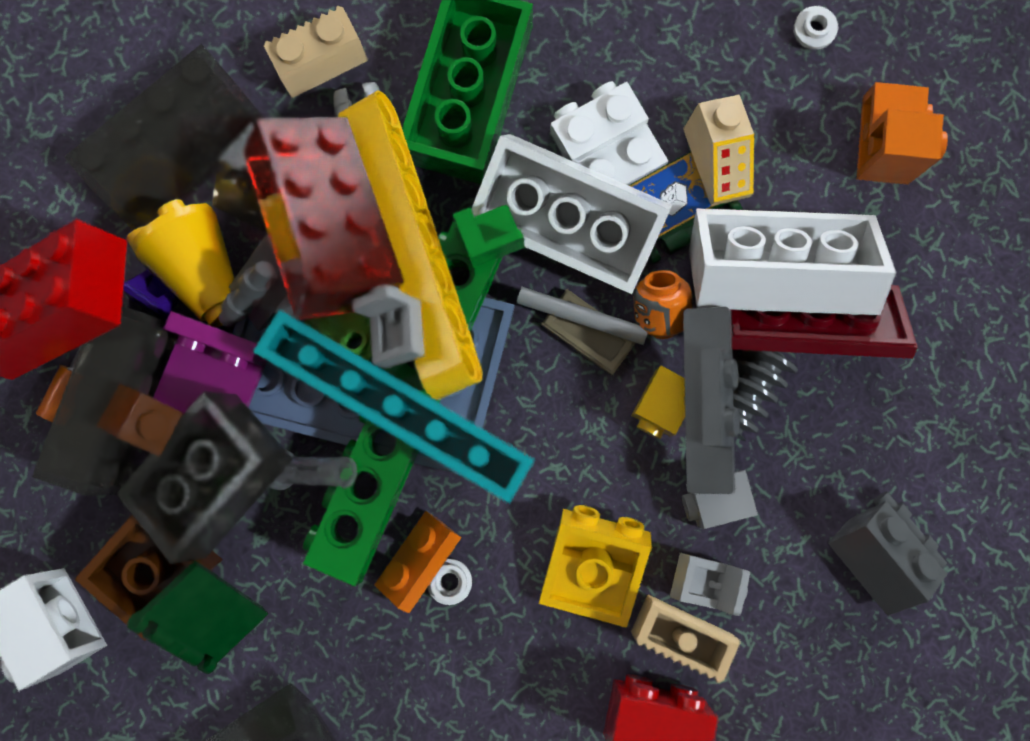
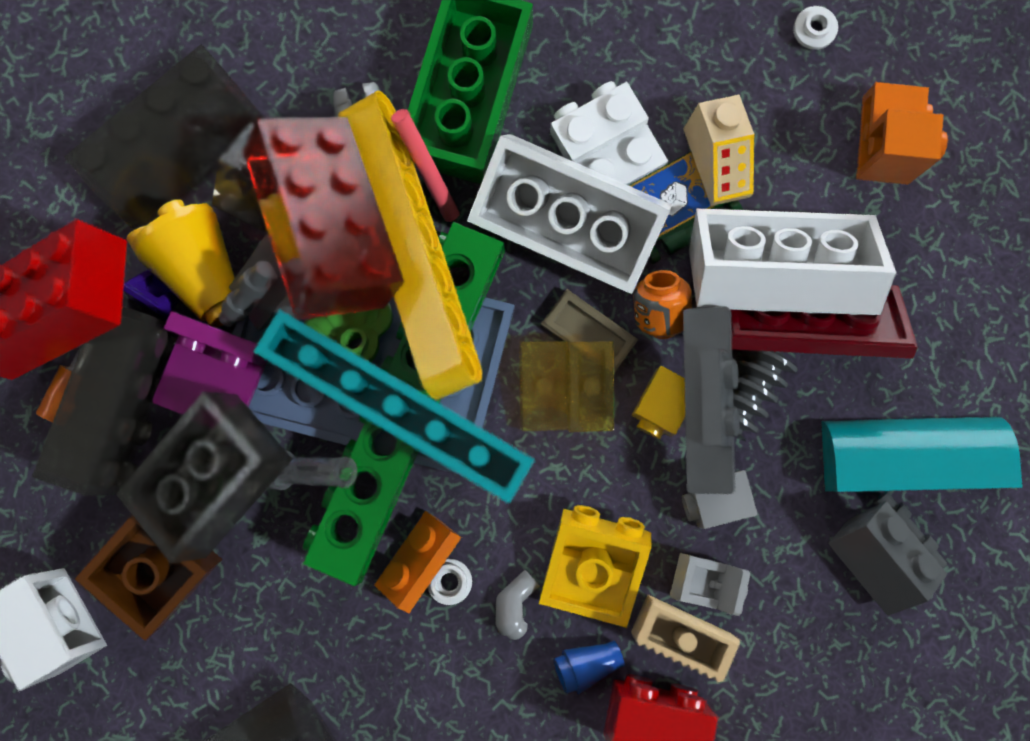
reddish brown brick [96,384,183,456] -> none
dark green piece [127,560,268,674] -> none
tan brick [264,6,368,98] -> none
light grey bracket [352,286,424,368] -> none
green panel [453,205,524,268] -> none
light grey bar [517,287,648,345] -> none
none -> coral bar [391,109,460,222]
none -> light grey arm [495,570,540,640]
none -> clear yellow slope [519,341,614,432]
none -> blue cone [553,640,625,694]
none -> teal brick [821,417,1022,492]

